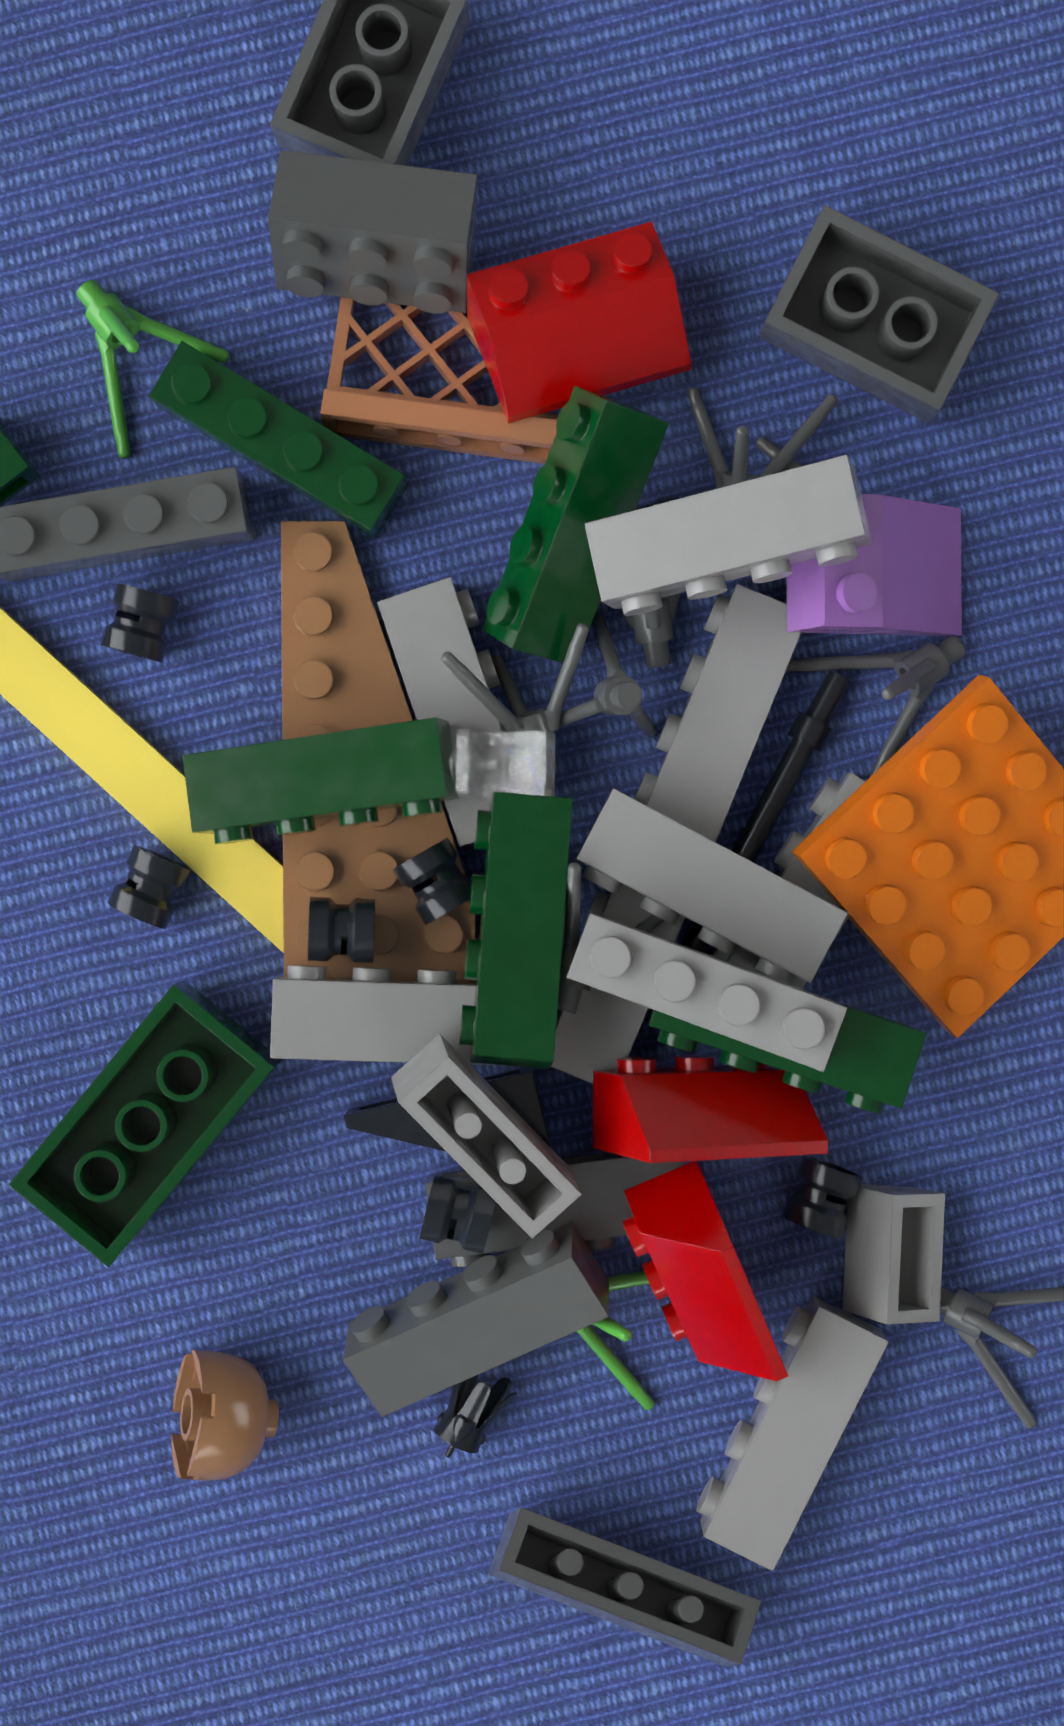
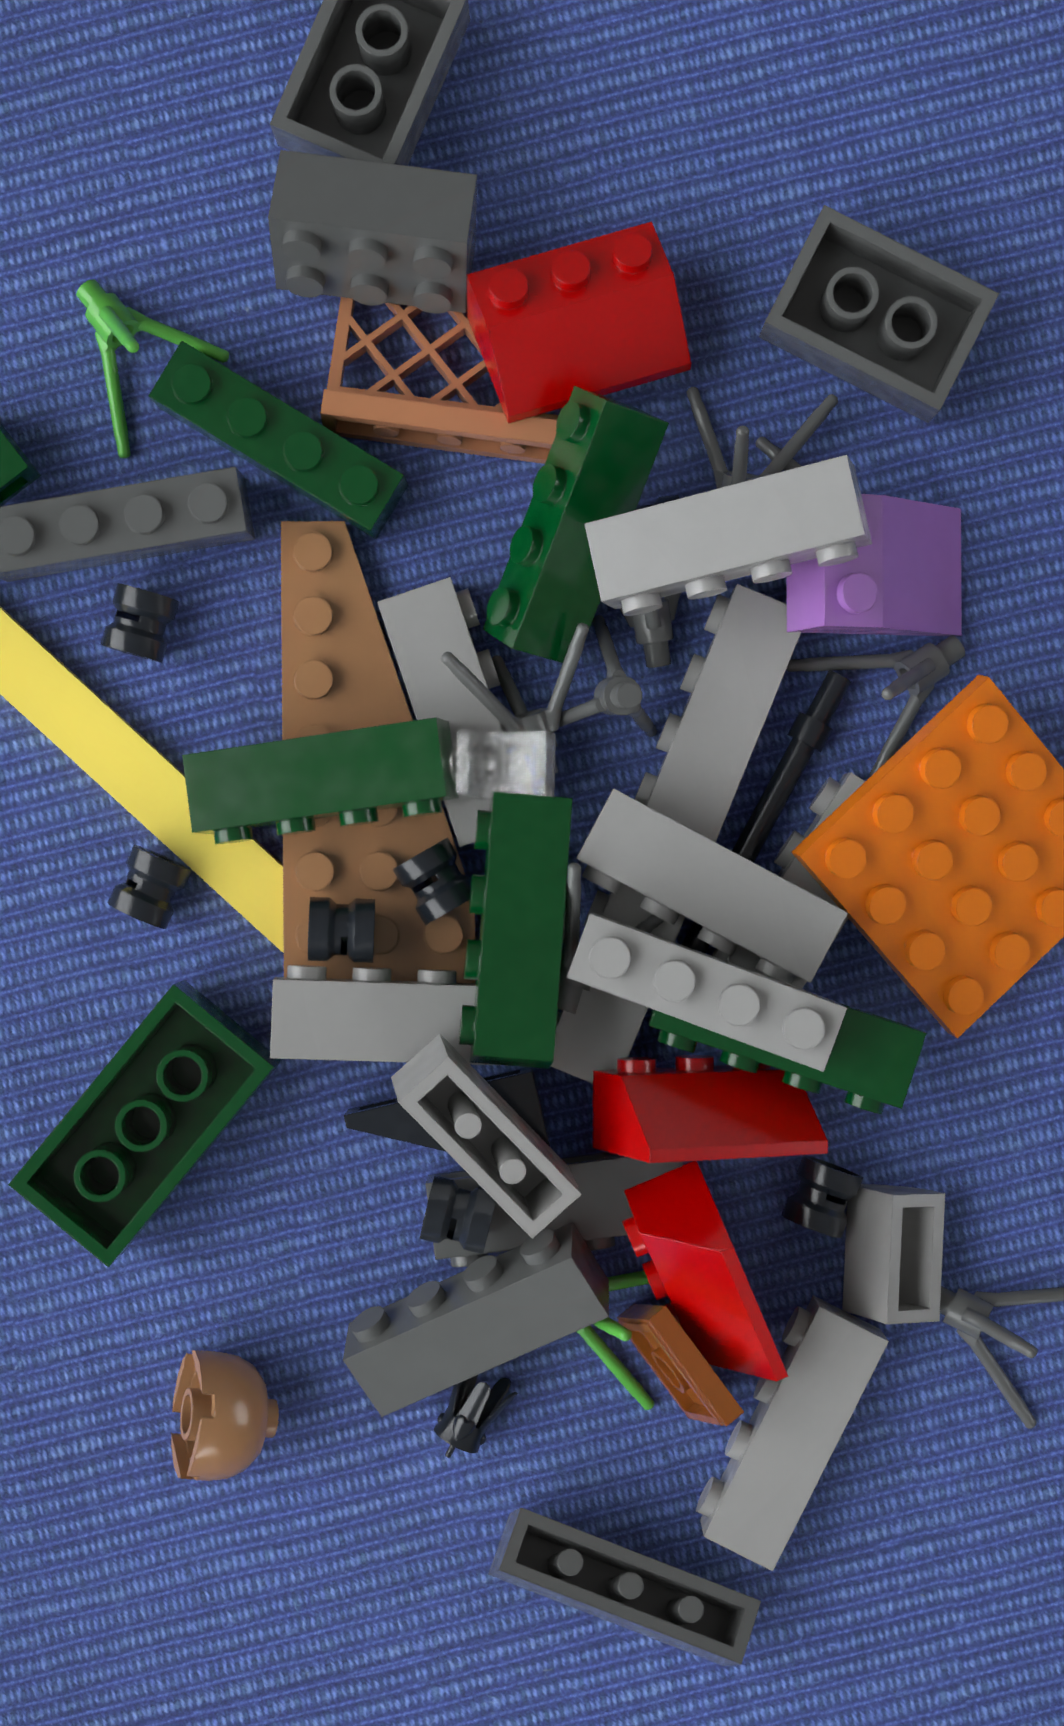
none -> dark orange tile [617,1304,744,1427]

